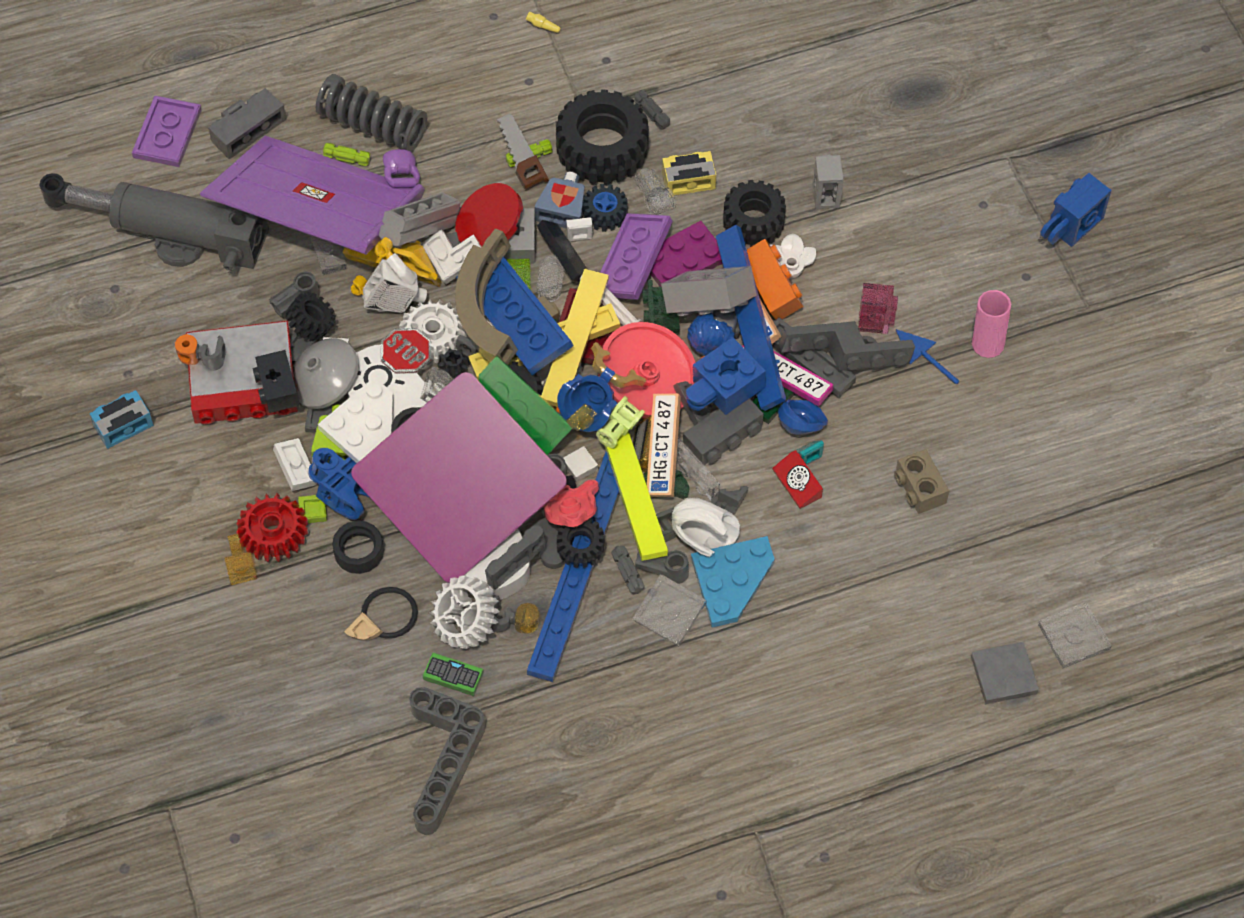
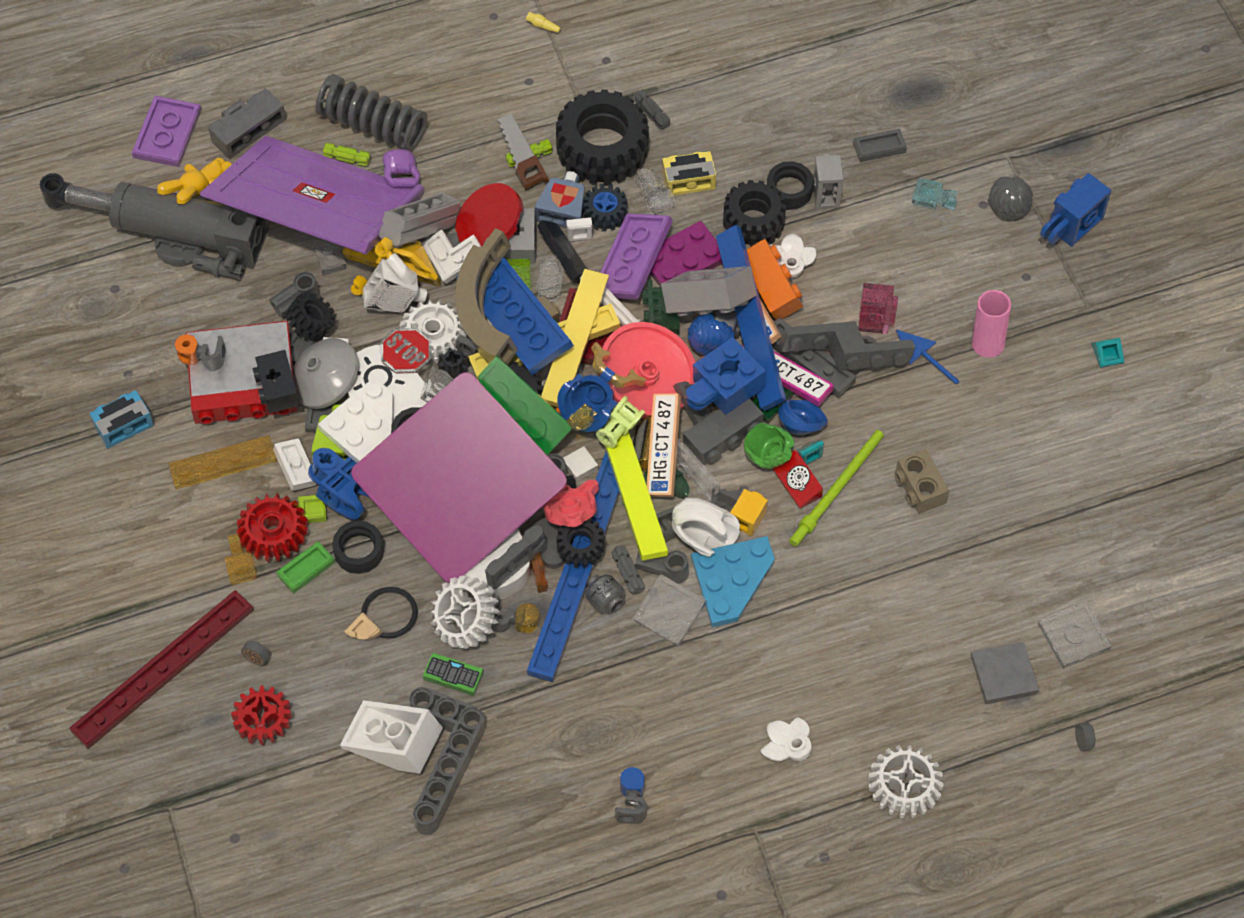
none -> dark red tile [69,590,254,749]
none -> yellow animal [157,157,232,204]
none -> clear yellow plate [168,435,277,489]
none -> dark grey pin [192,253,245,281]
none -> red gear [231,685,292,745]
none -> dark grey tile [241,641,270,666]
none -> bright green tile [276,541,335,594]
none -> white slope [340,700,443,774]
none -> clear orange tile [530,552,548,593]
none -> flat silver head [585,574,625,614]
none -> leg [615,767,647,824]
none -> yellow brick [730,489,768,536]
none -> bright green hair [744,423,794,469]
none -> white plate [761,717,812,762]
none -> black tyre [767,161,814,210]
none -> lime bar [789,430,884,547]
none -> dark grey tile [853,129,907,162]
none -> white gear [868,745,944,819]
none -> clear light blue plate [912,178,958,210]
none -> dark grey hair [988,176,1033,221]
none -> dark grey tile [1075,722,1096,751]
none -> teal slope [1092,338,1125,367]

